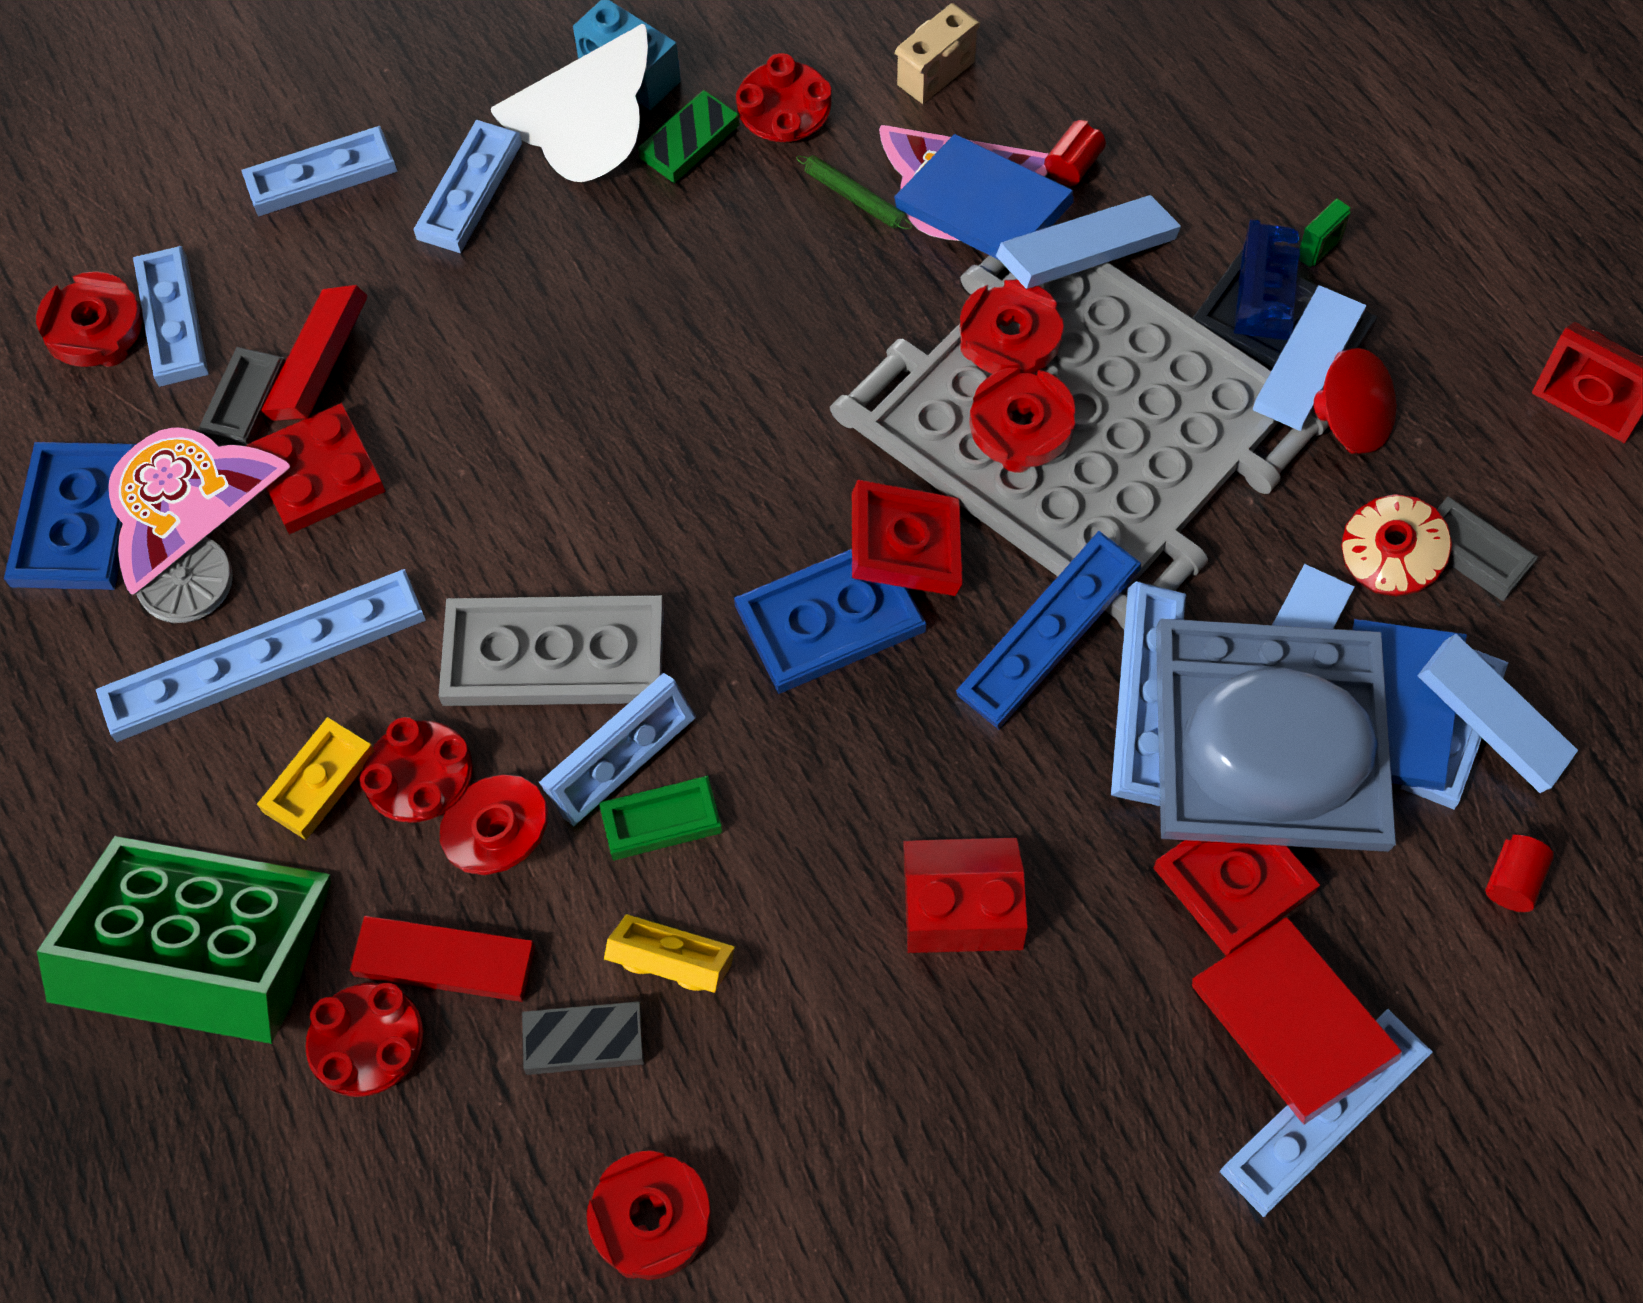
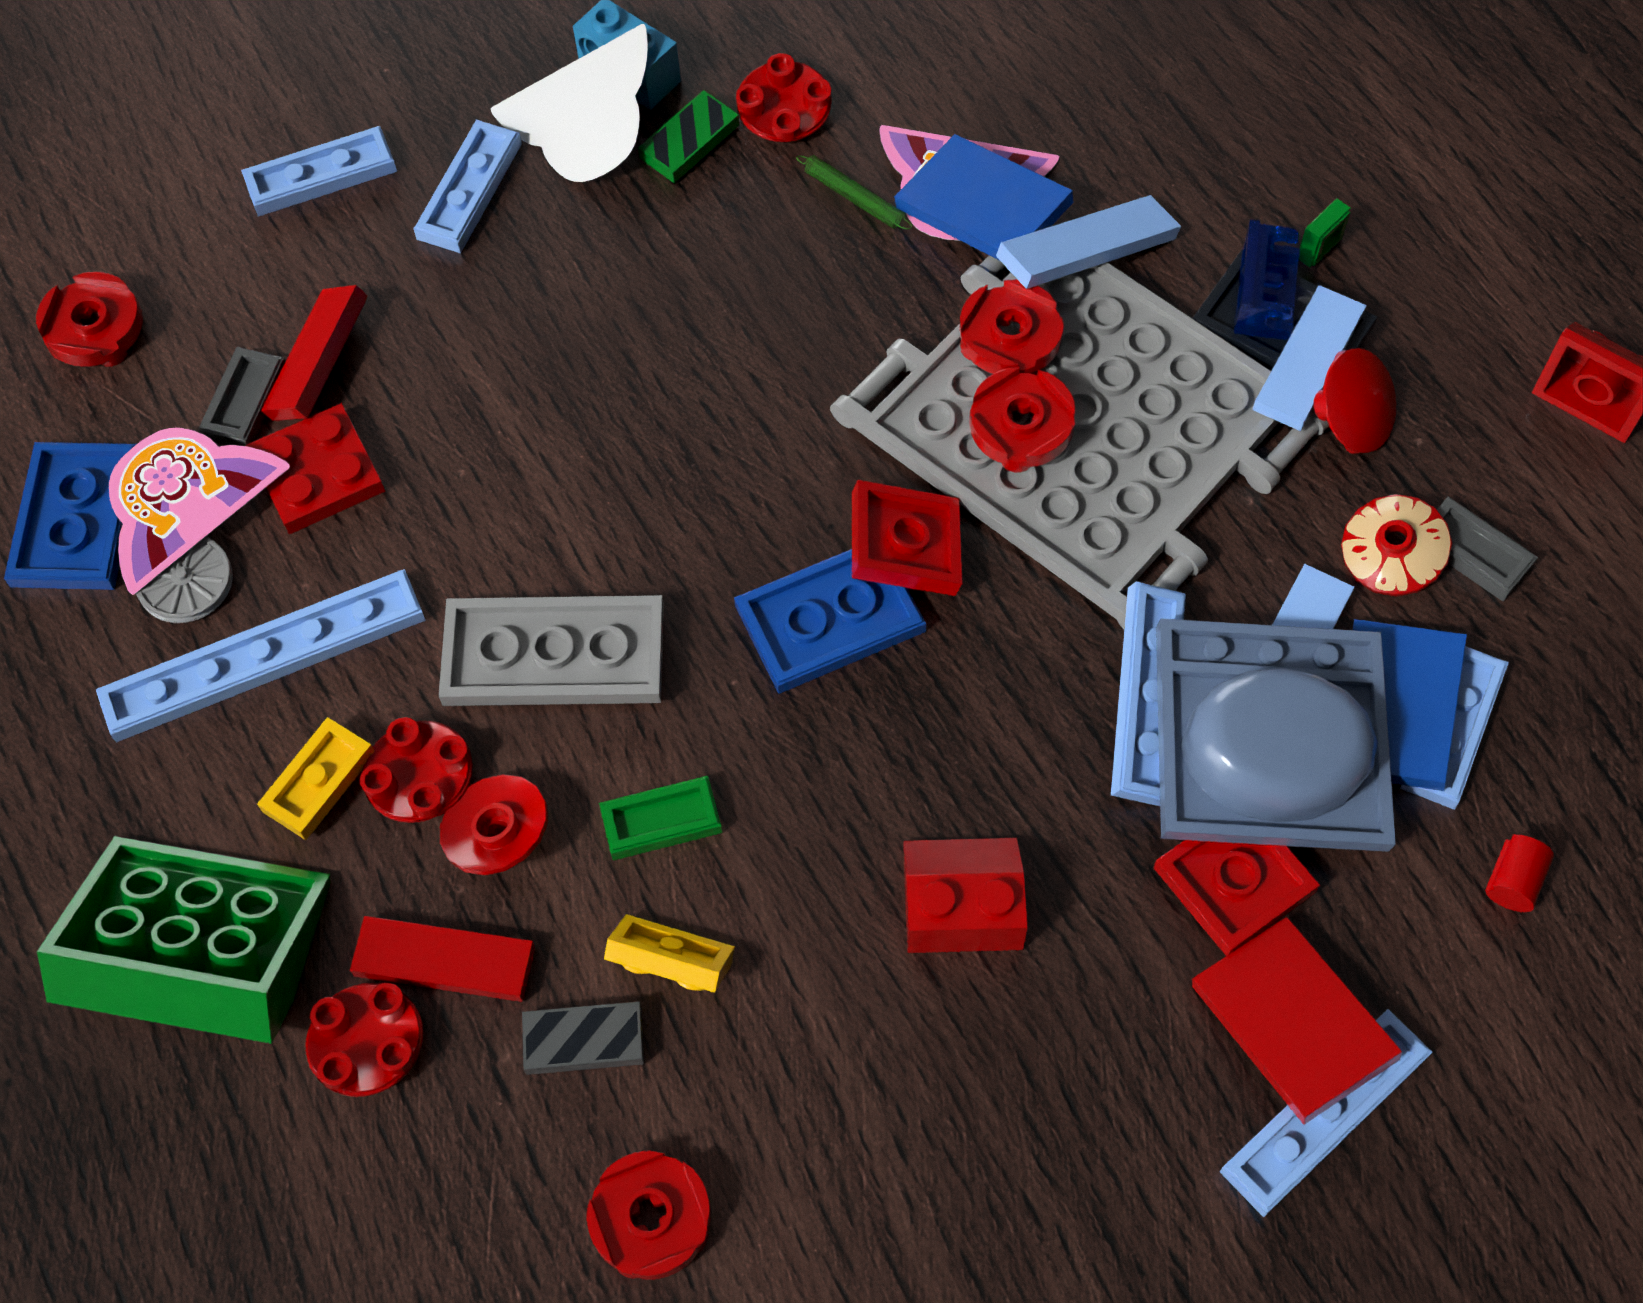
light blue tile [133,246,209,387] -> none
light blue tile [539,673,696,826] -> none
tan piece [895,3,980,104] -> none
blue tile [956,531,1141,730] -> none
red piece [1044,120,1106,186] -> none
light blue tile [1417,634,1578,793] -> none

